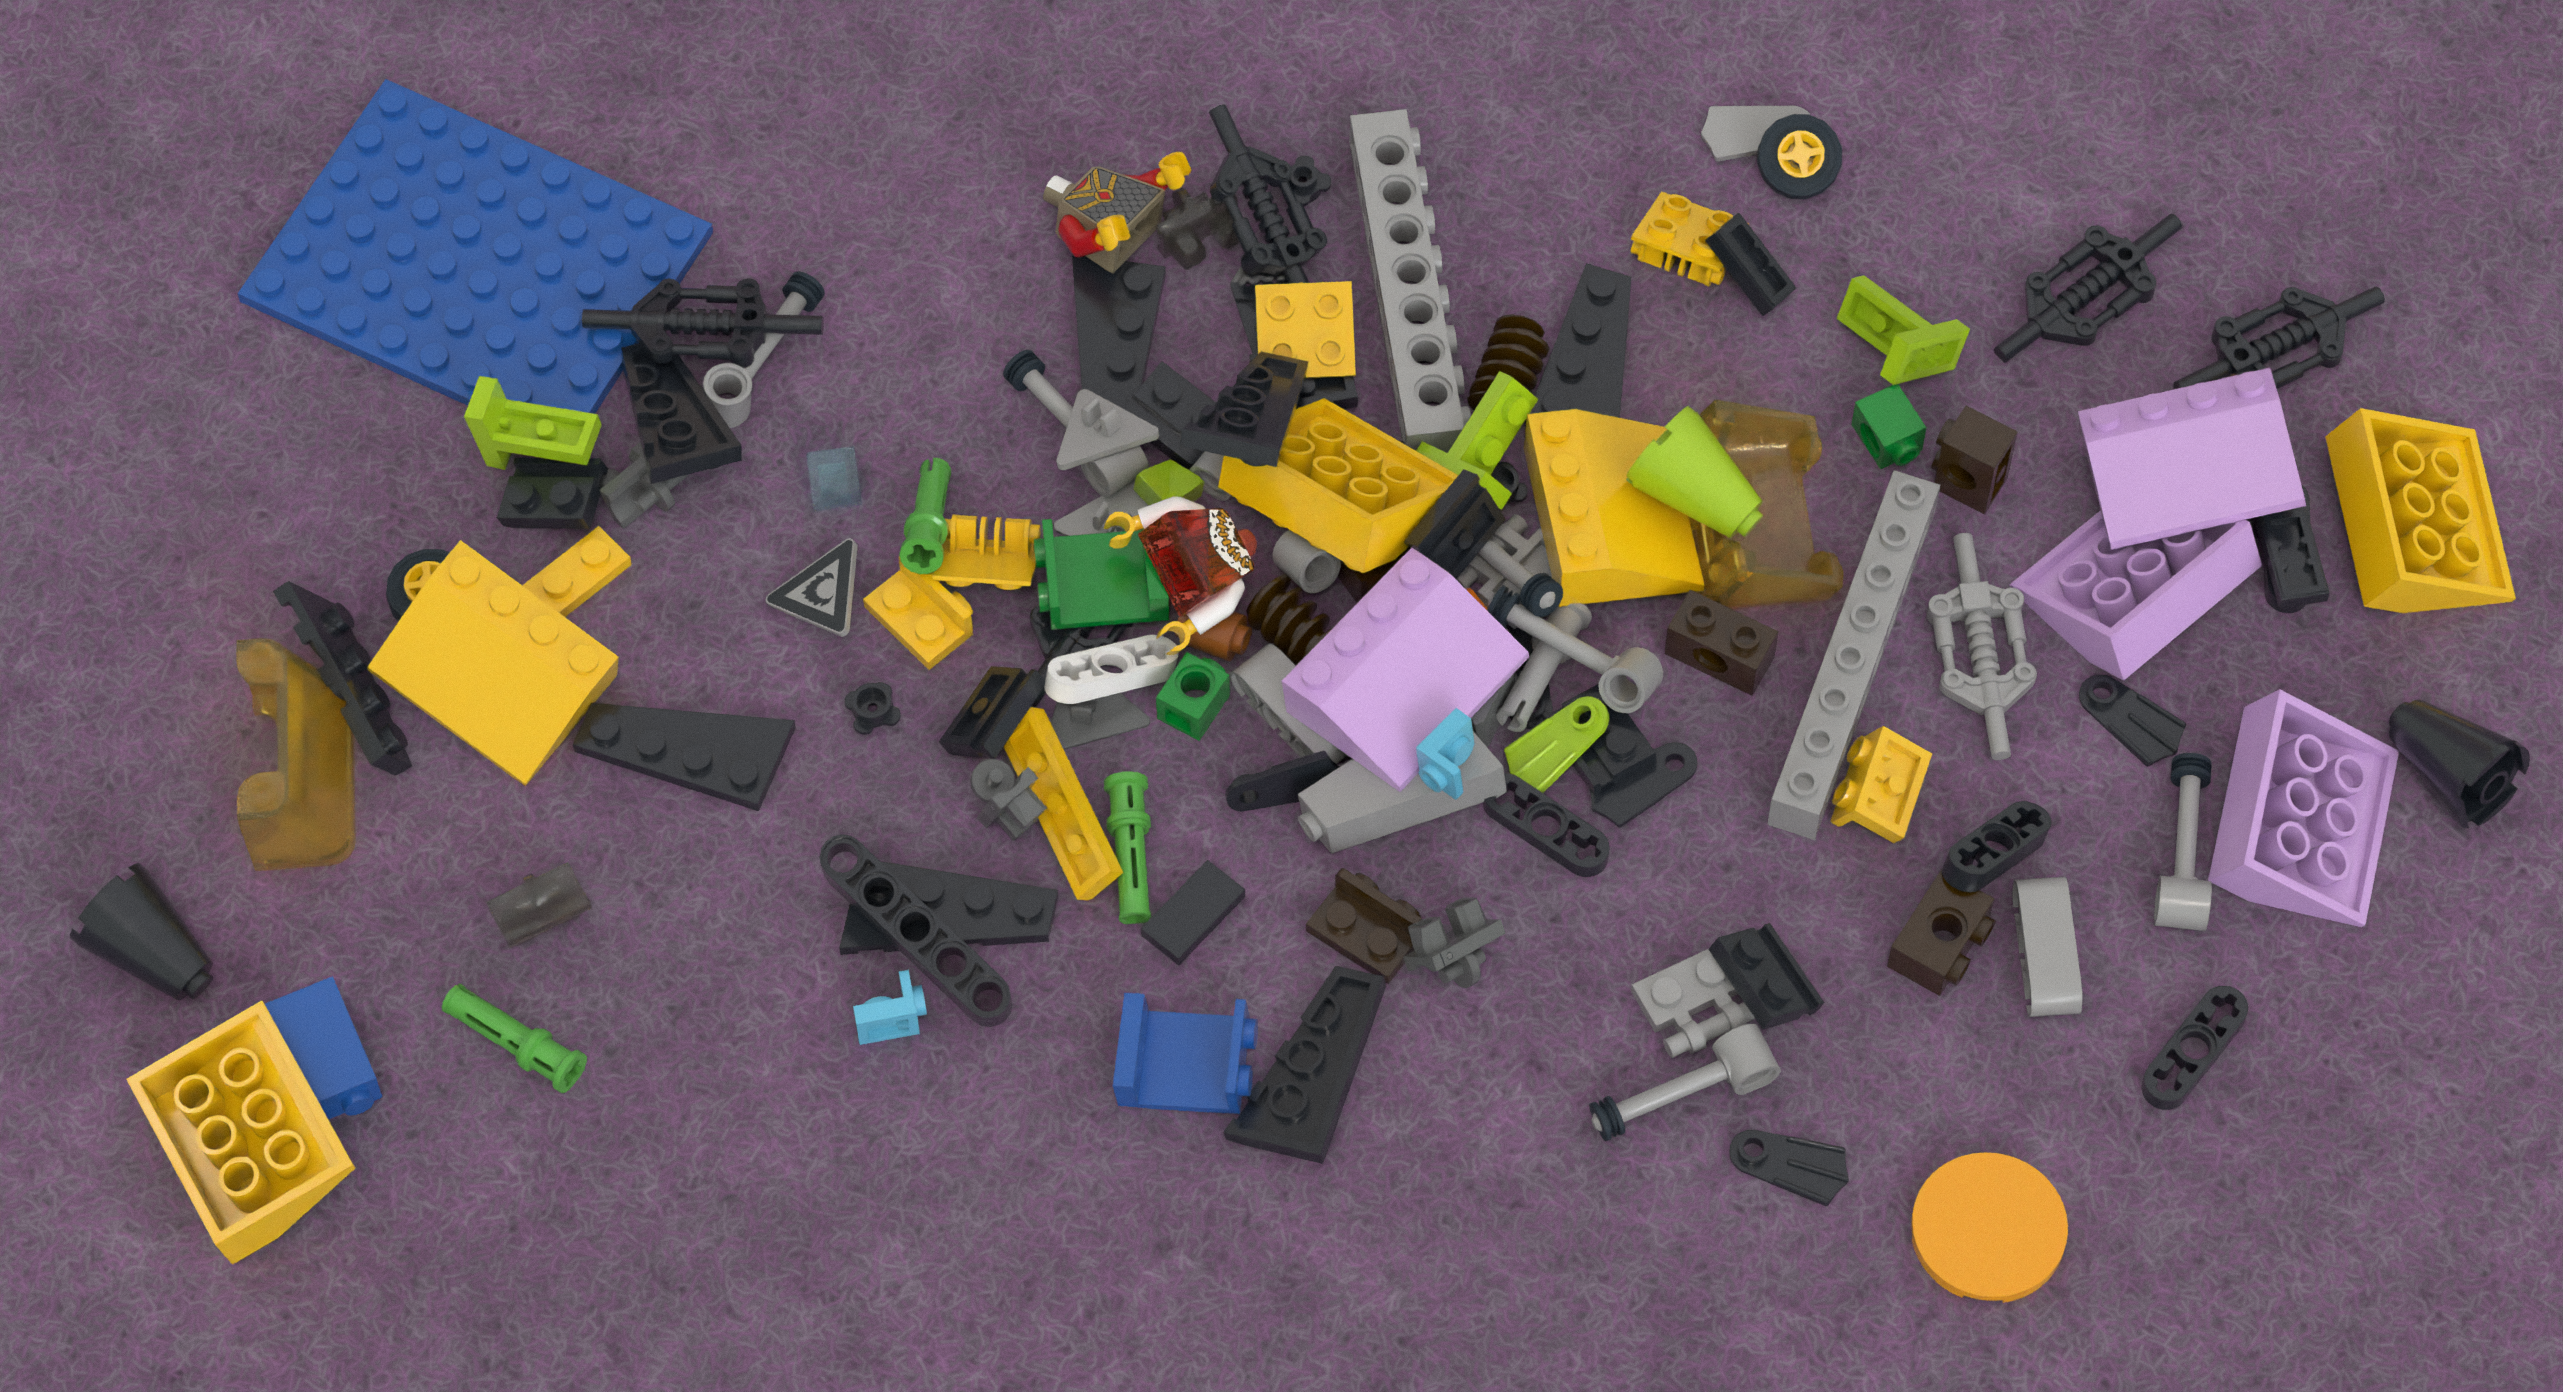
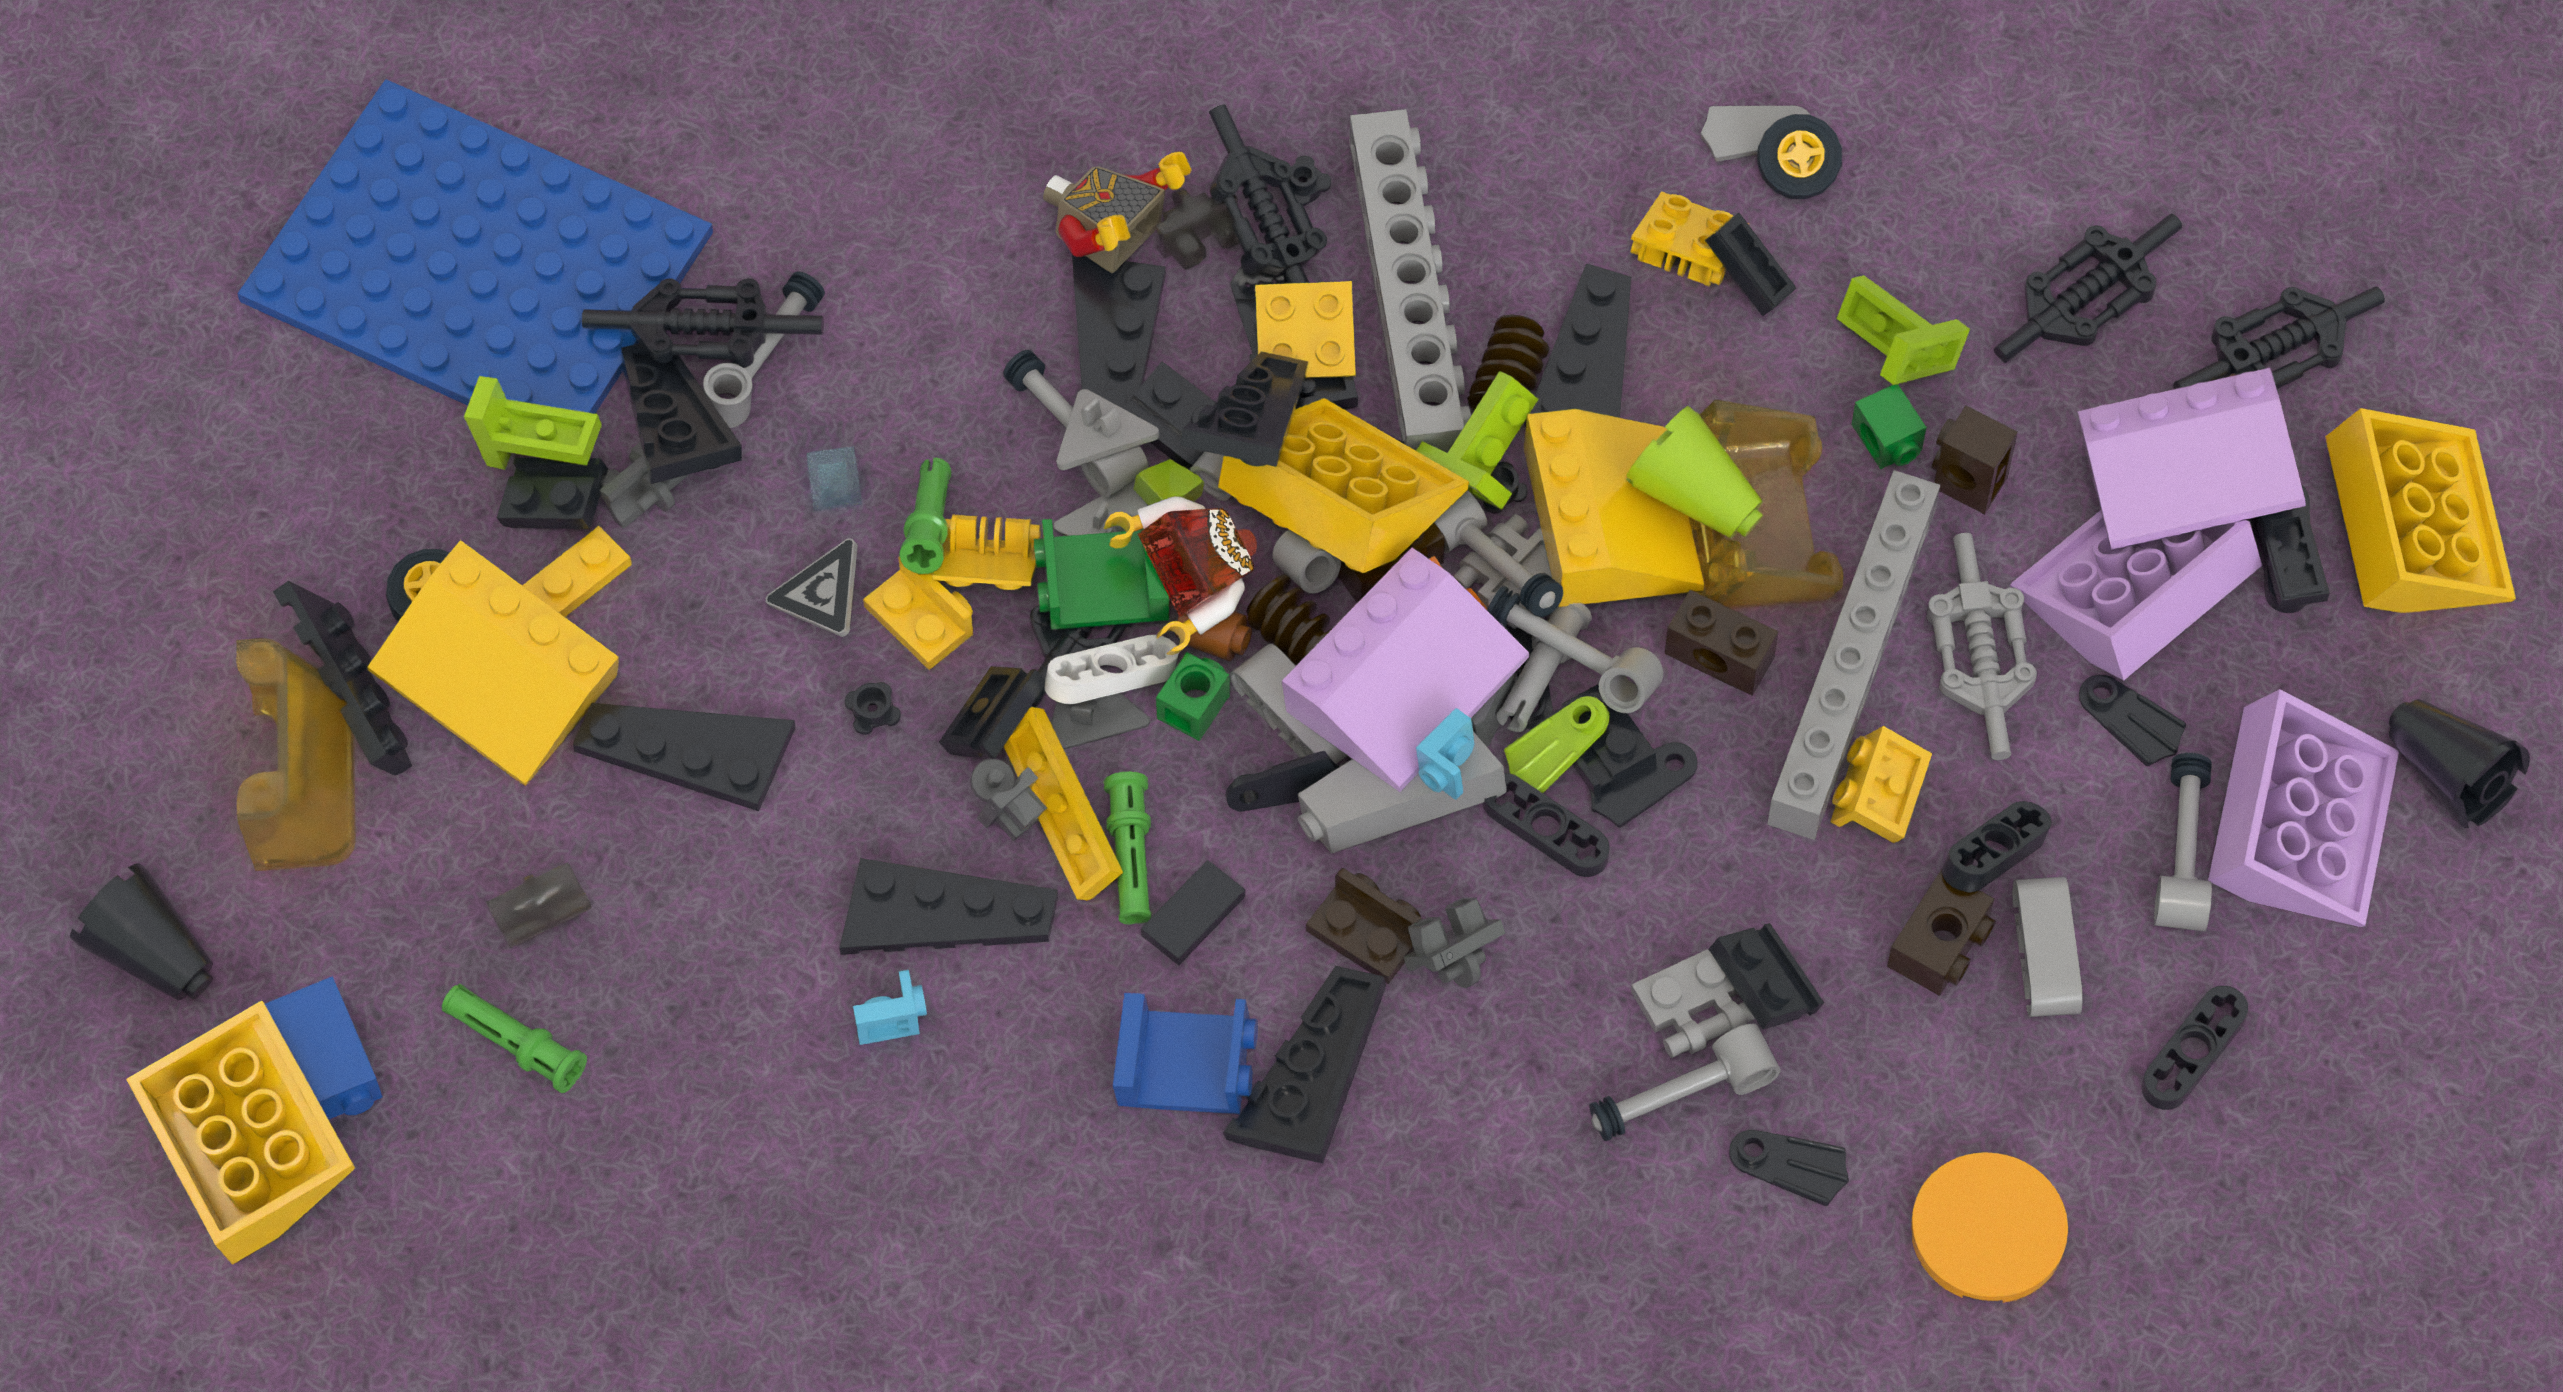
black beam [819,834,1012,1027] -> none
black plate [1404,469,1506,579] -> none

